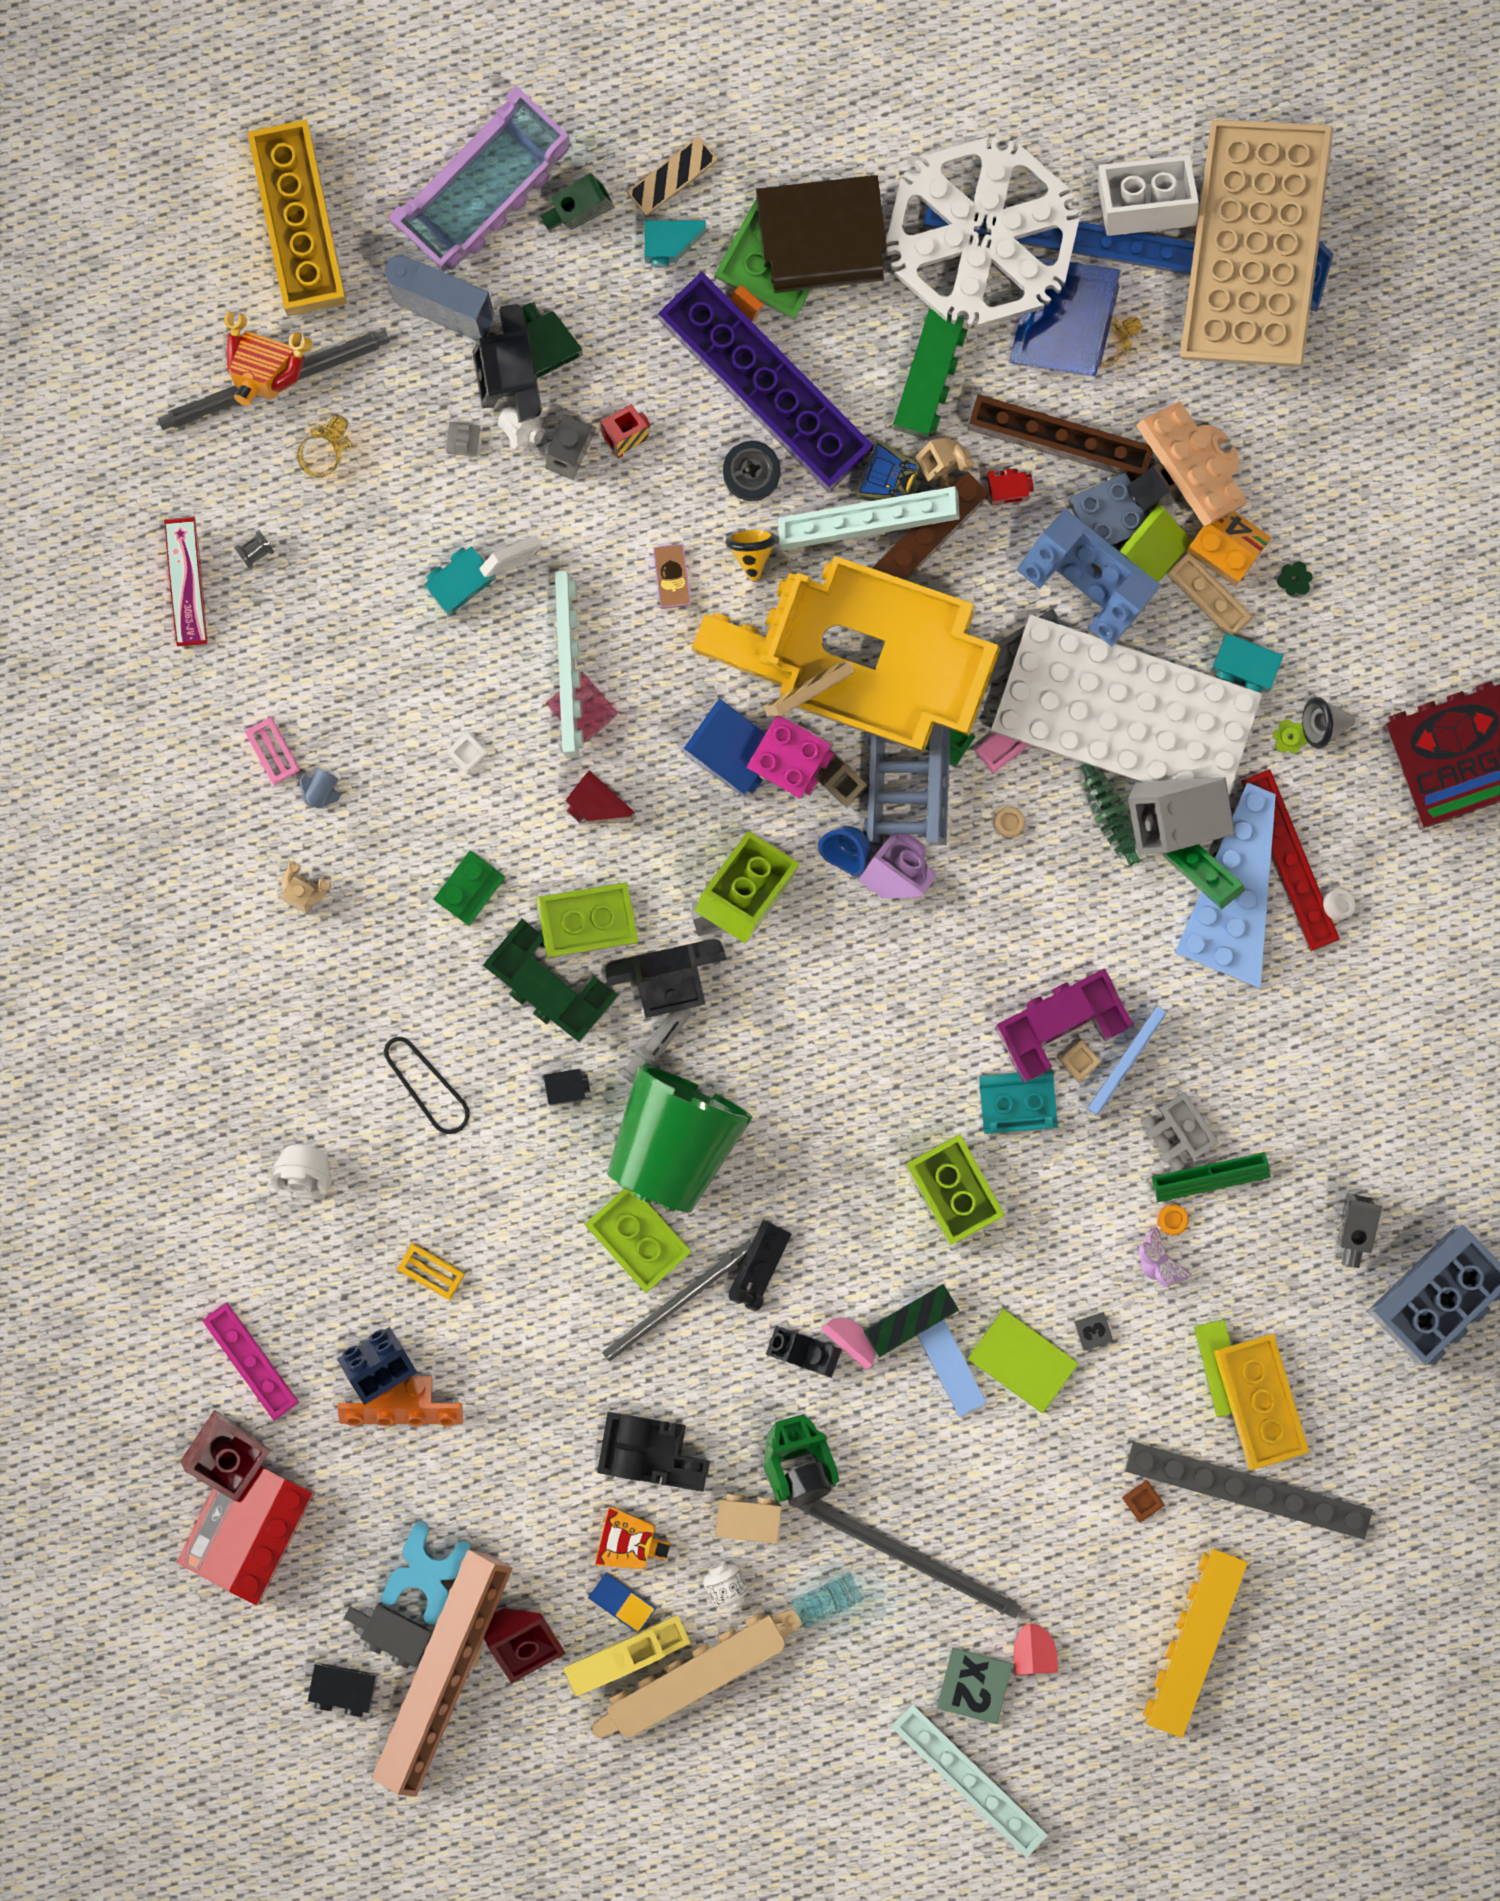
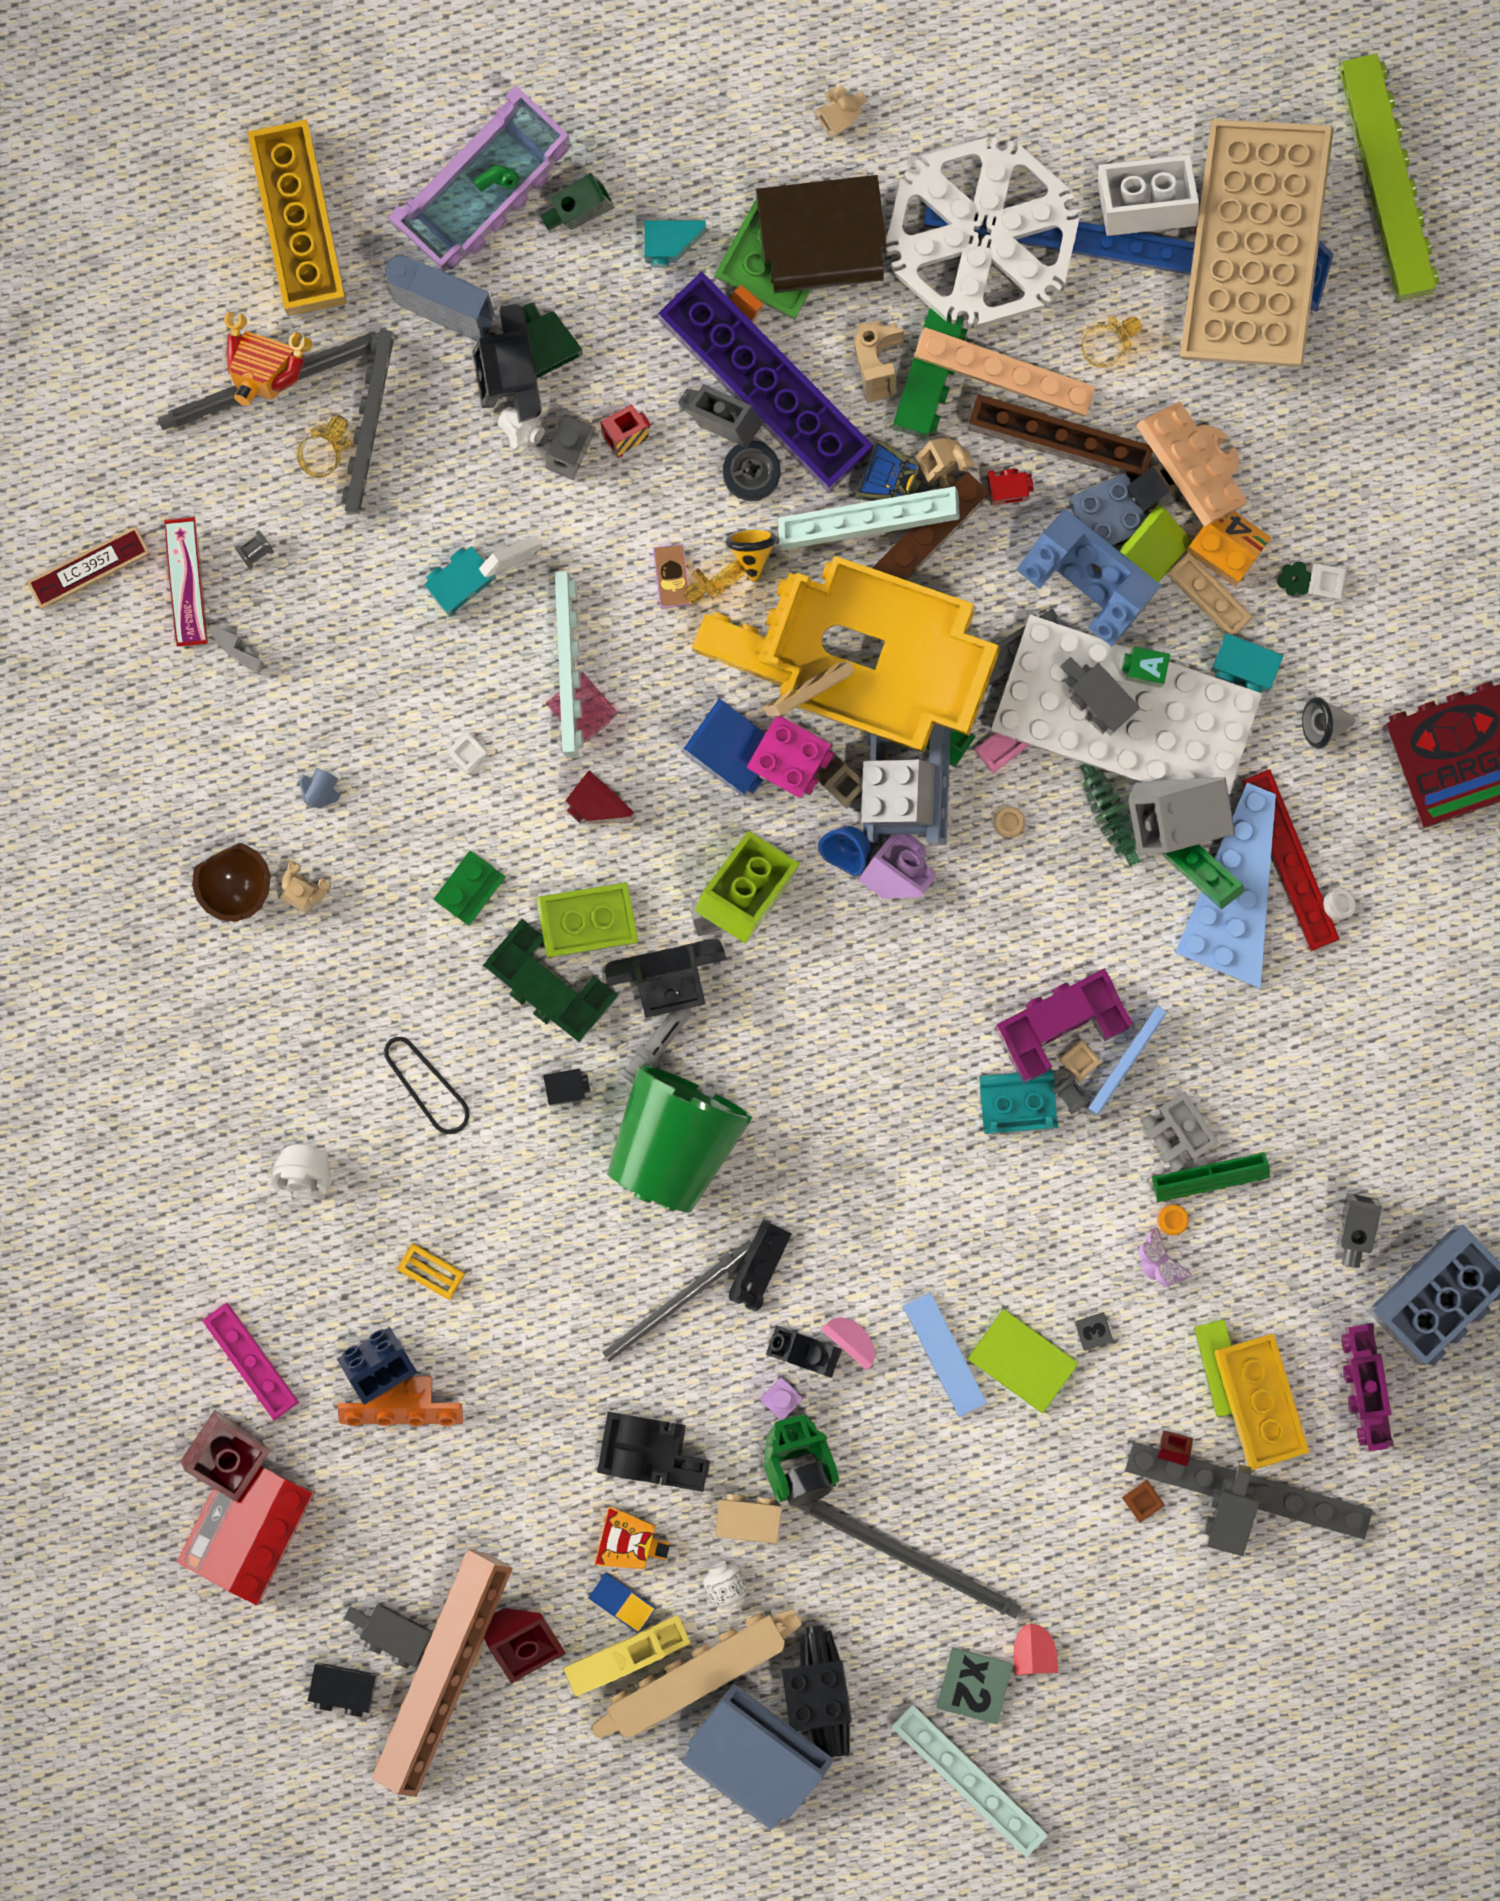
bright pink tile [244,717,301,786] -> none
medium azure piece [381,1520,471,1626] -> none
light grey tile [446,422,480,457] -> none
lime plate [584,1188,692,1294] -> none
tile [627,136,718,217] -> none
clear light blue plate [791,1571,864,1628] -> none
tile [864,1284,959,1357] -> none
lime brick [905,1134,1005,1246] -> none
clear blue piece [1009,257,1121,377] -> none
yellow brick [1143,1548,1248,1738] -> none
lime plant [1273,719,1307,754] -> none
none -> tile [27,526,151,610]
none -> reddish brown cylinder [192,843,271,922]
none -> light grey slope [208,623,264,675]
none -> dark grey plate [341,329,395,515]
none -> green arm [473,165,519,192]
none -> dark grey hinge [678,384,763,448]
none -> sand blue piece [681,1684,834,1830]
none -> clear yellow piece [683,560,747,605]
none -> lavender brick [760,1377,803,1420]
none -> black plate [781,1625,852,1758]
none -> tan piece [813,85,868,137]
none -> tan tile [854,322,904,403]
none -> brick [861,760,935,826]
none -> light nougat plate [914,327,1095,417]
none -> dark grey bush [1052,1073,1092,1114]
none -> dark grey hinge [1060,657,1140,736]
none -> green brick [1121,646,1170,688]
none -> dark red tile [1157,1430,1193,1466]
none -> dark grey hinge [1203,1464,1260,1556]
none -> white plate [1308,564,1346,600]
none -> lime brick [1339,53,1439,302]
none -> magenta bracket [1341,1323,1394,1452]

